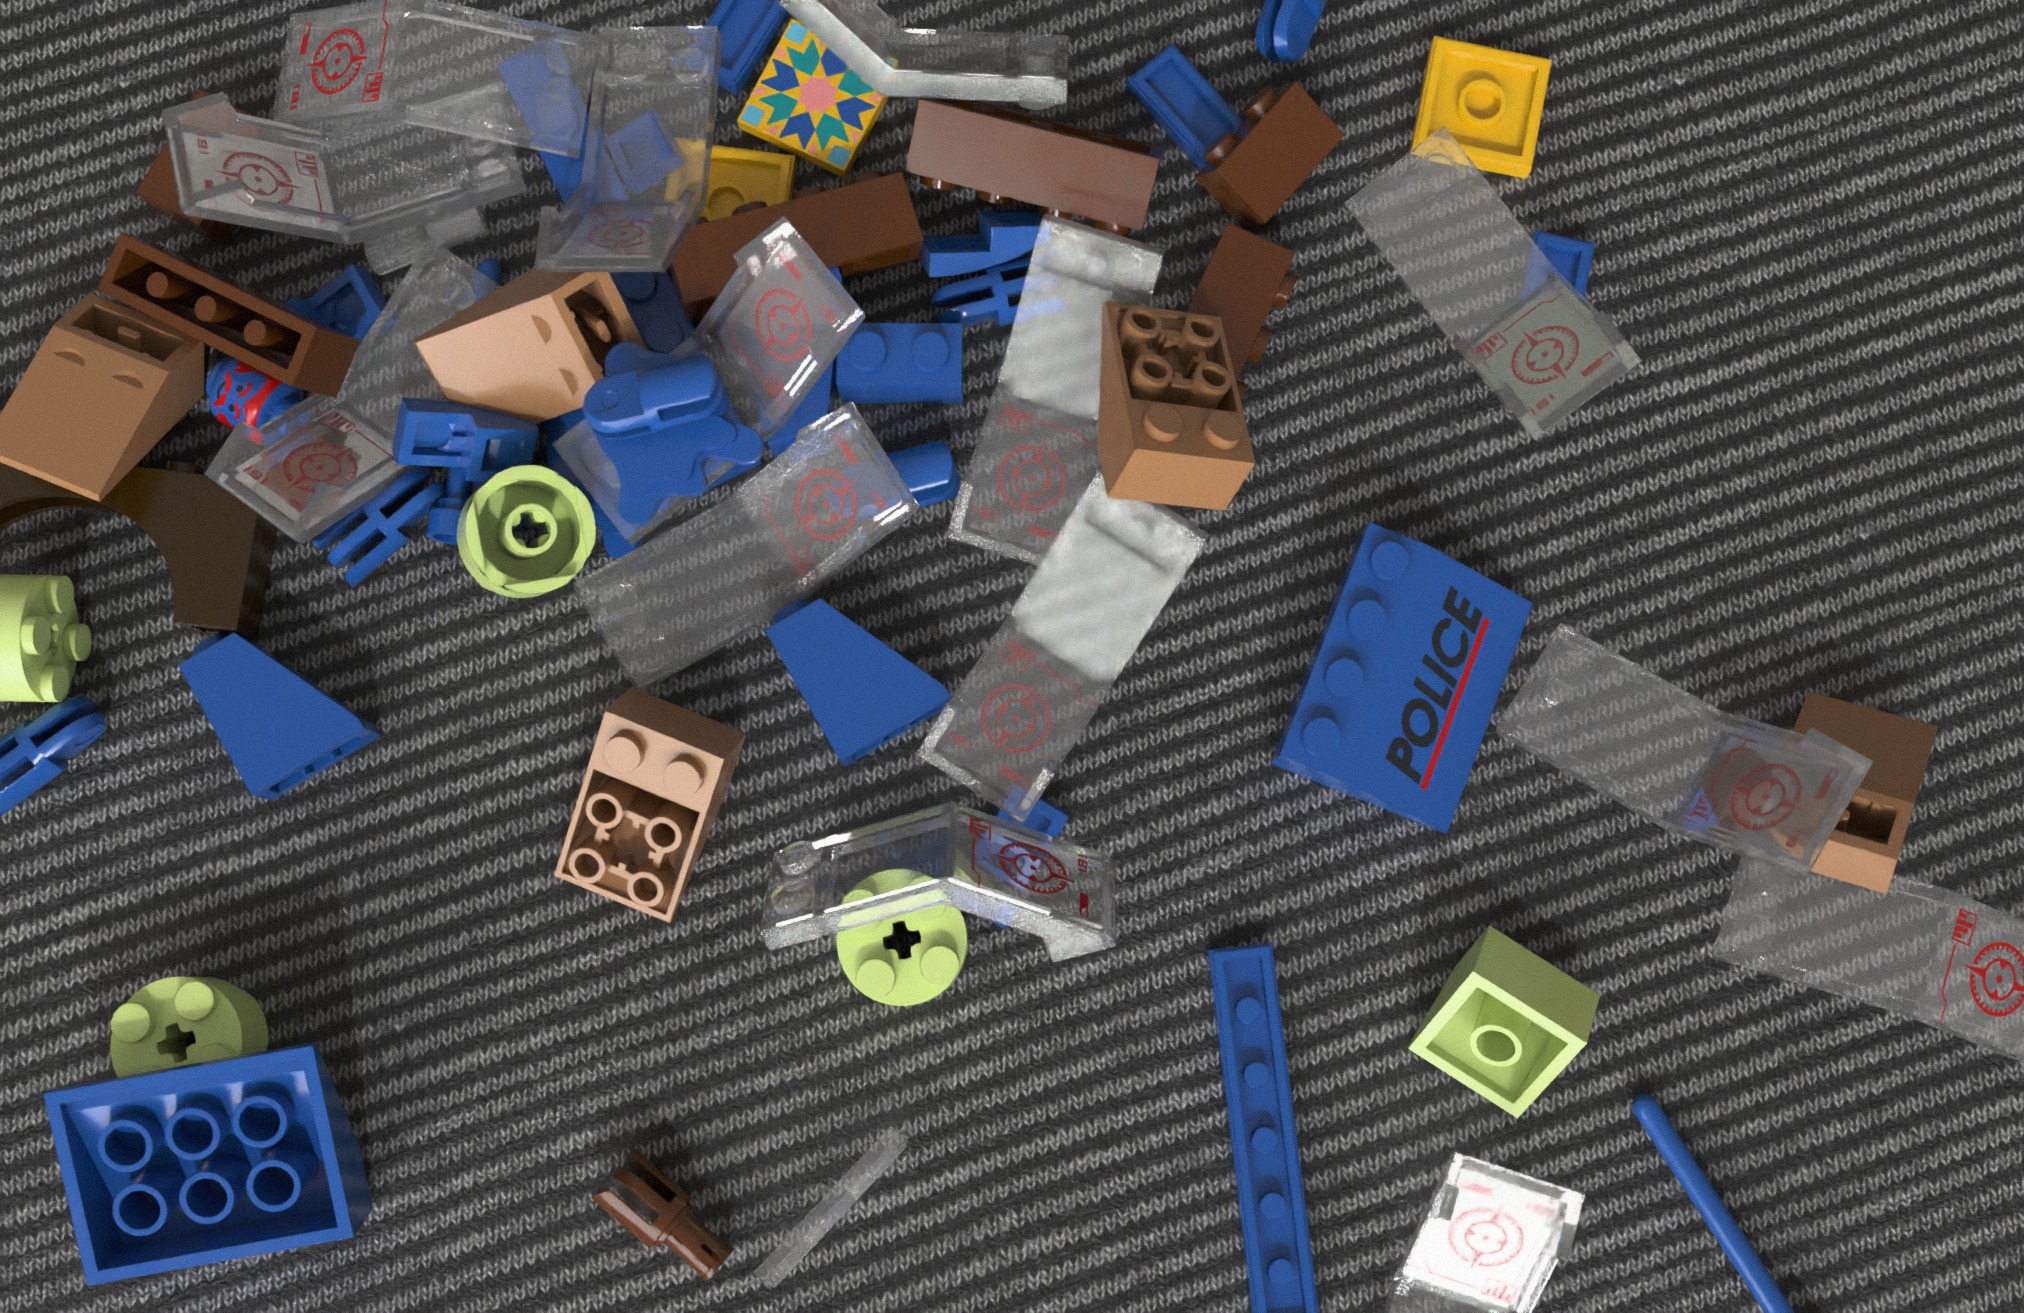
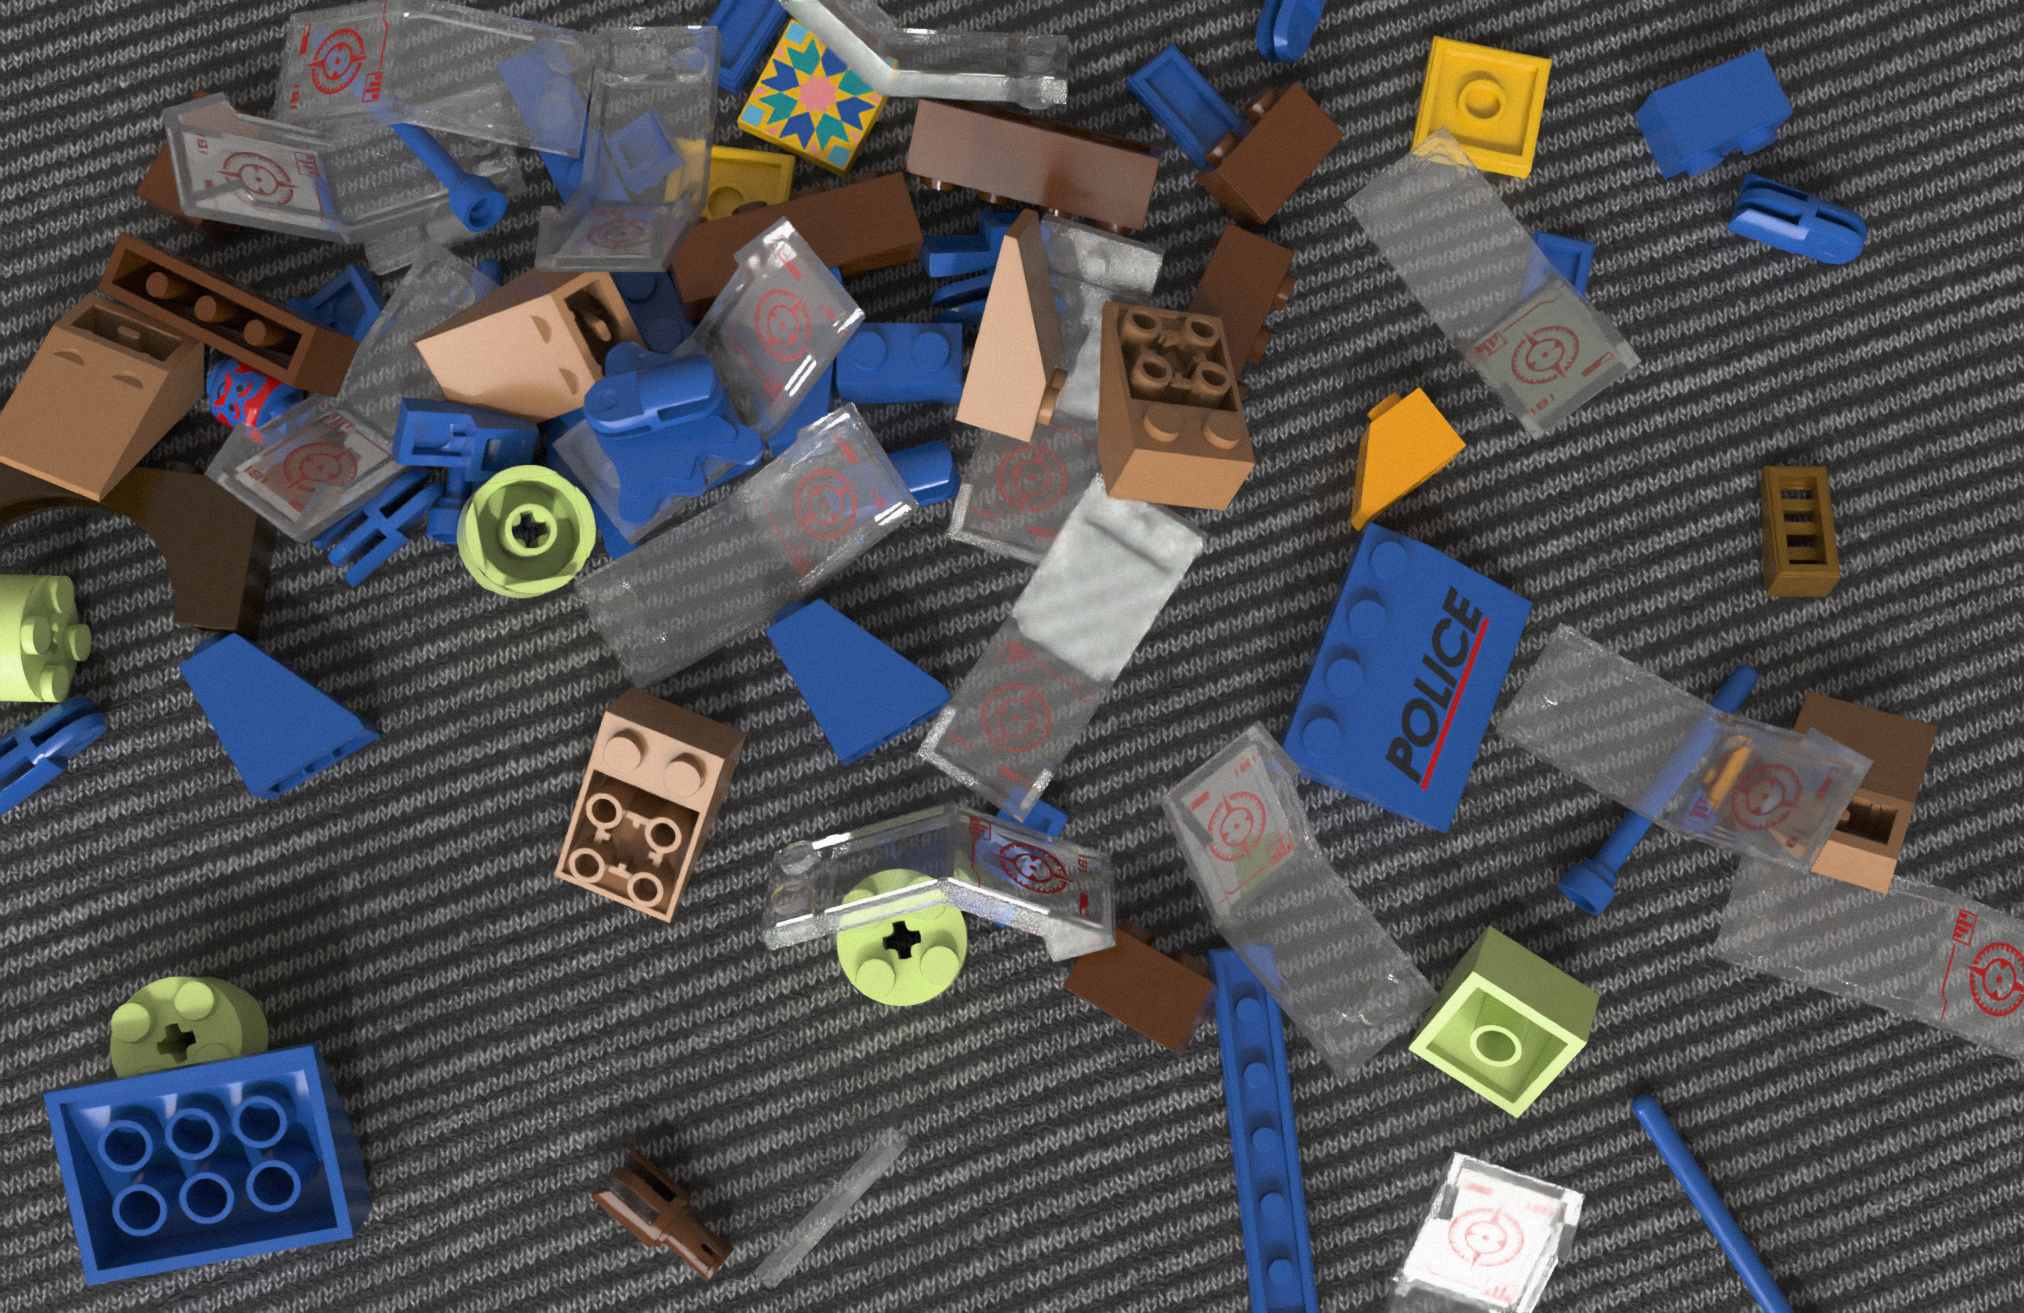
none -> blue piece [319,32,507,232]
none -> slope [956,208,1069,443]
none -> reddish brown brick [1063,918,1219,1057]
none -> clear windscreen [1159,720,1441,1080]
none -> light orange slope [1350,387,1466,531]
none -> blue piece [1558,664,1759,916]
none -> blue brick [1634,48,1793,179]
none -> blue arm [1727,173,1868,264]
none -> pearl gold slope [1761,466,1841,597]

